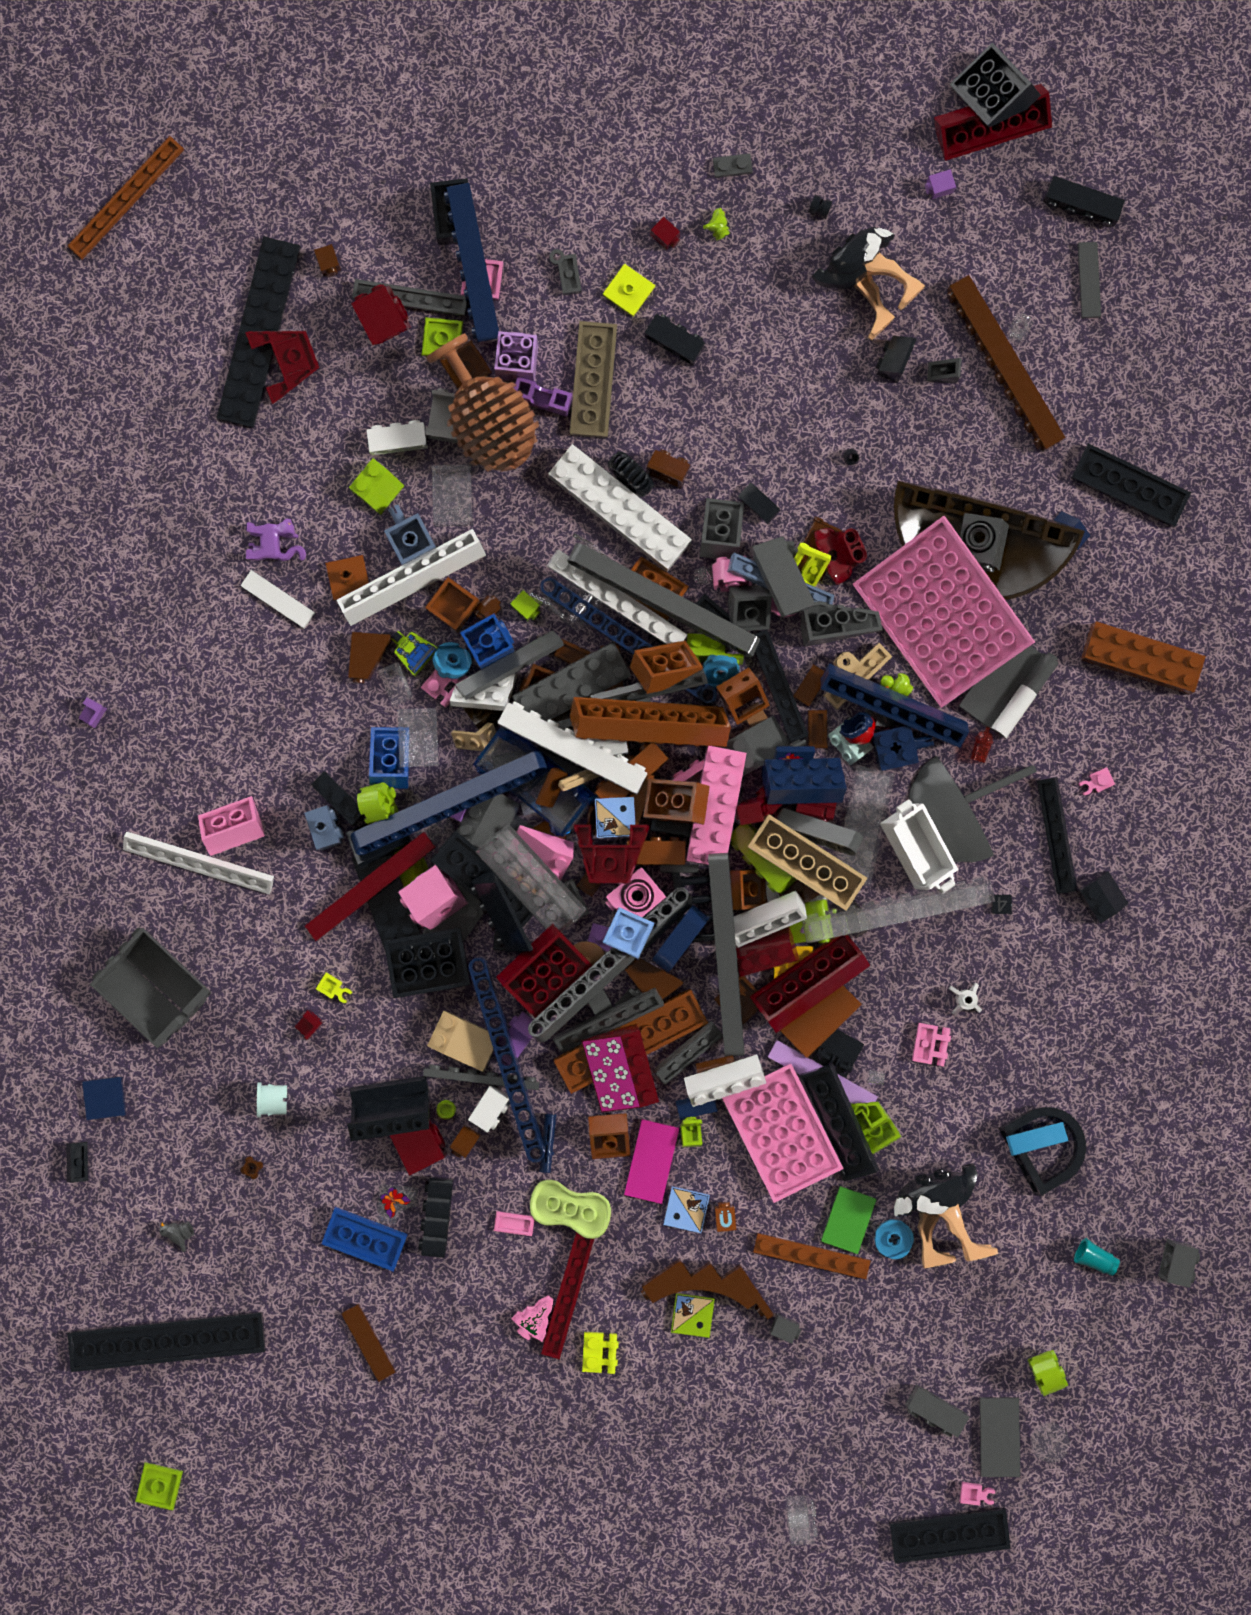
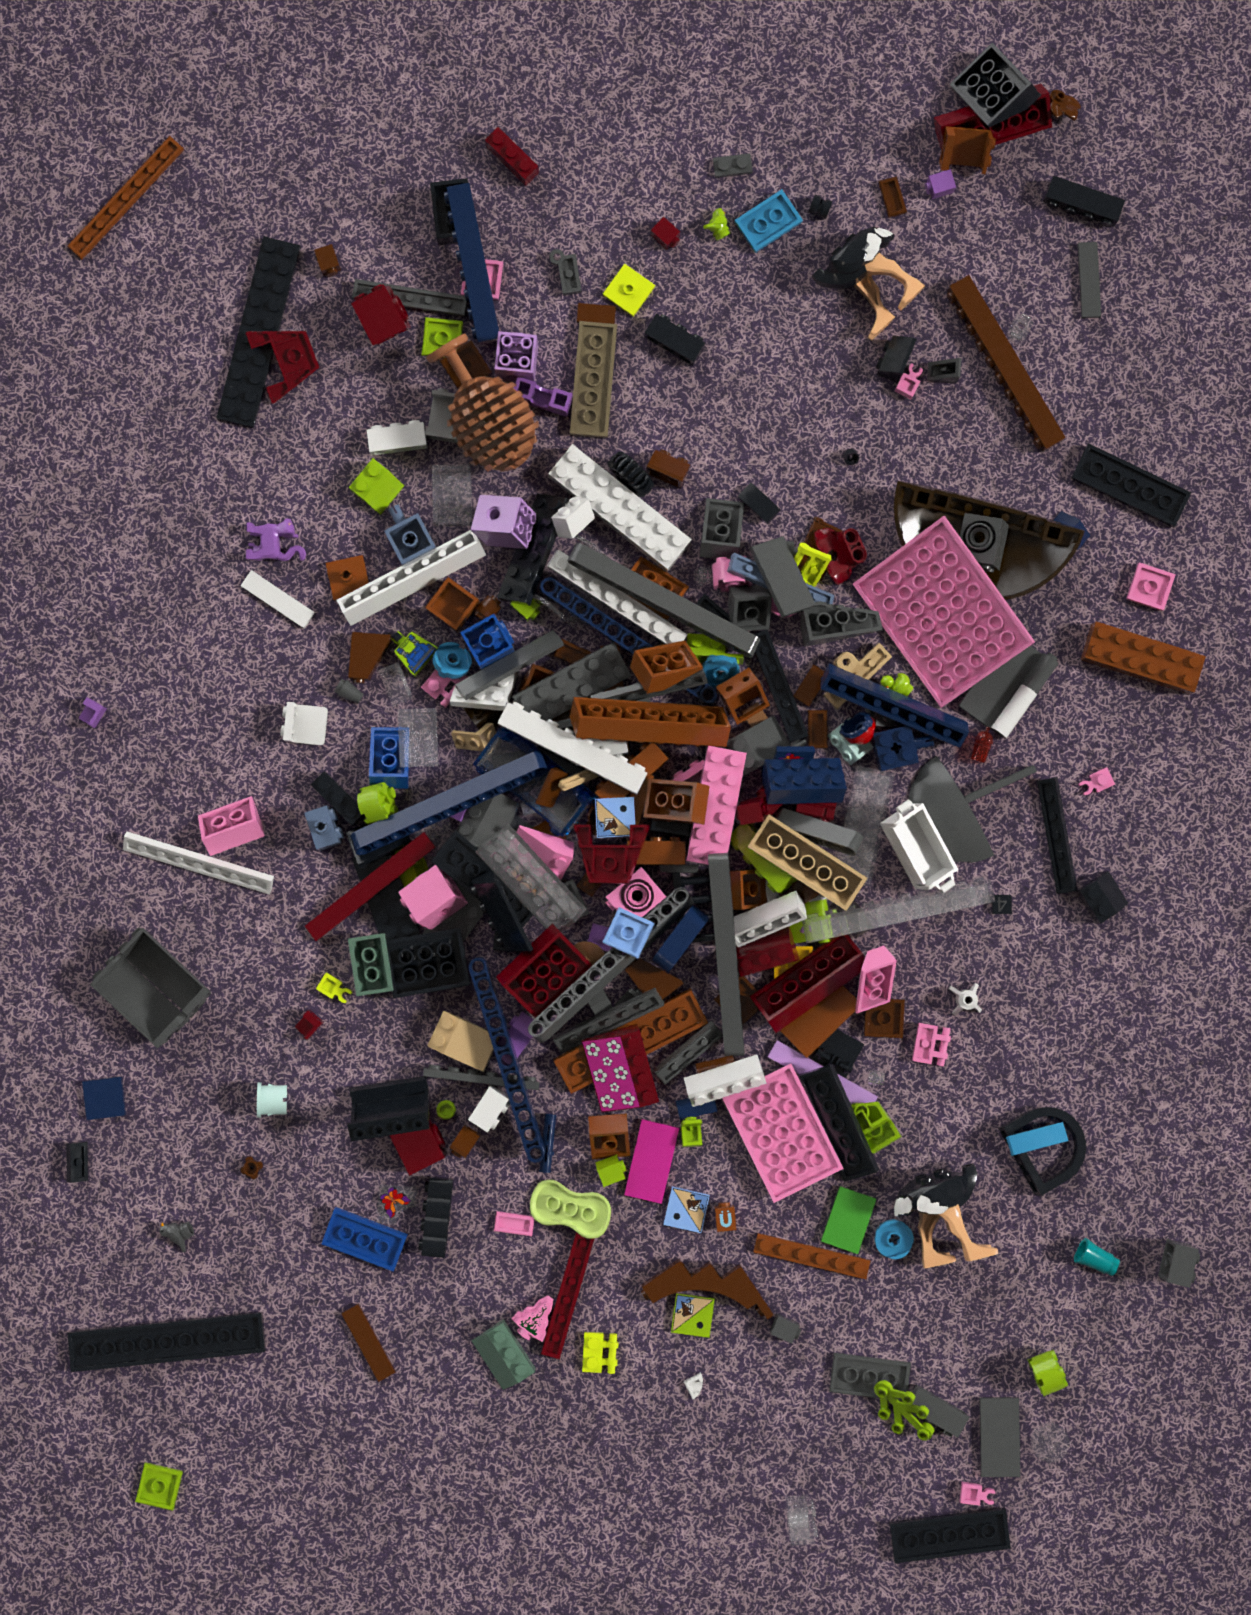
none -> white bracket [280,702,328,745]
none -> dark grey cone [334,679,364,704]
none -> sand green slope [348,933,394,996]
none -> lavender brick [471,495,536,549]
none -> sand green slope [471,1319,535,1390]
none -> dark red brick [485,127,539,186]
none -> black plate [497,493,569,606]
none -> white brick [551,496,595,539]
none -> reddish brown tile [577,303,616,324]
none -> lime brick [595,1154,627,1187]
none -> white tile [684,1372,703,1399]
none -> dark azure plate [734,189,803,253]
none -> dark grey tile [829,1352,911,1401]
none -> bright pink slope [855,946,897,1013]
none -> reddish brown plate [864,999,905,1038]
none -> lime plant [874,1380,934,1441]
none -> reddish brown tile [878,176,907,218]
none -> bright pink plate [894,363,923,400]
none -> dark orange panel [939,126,995,174]
none -> reddish brown plate [1050,90,1081,121]
none -> bright pink plate [1126,562,1176,611]

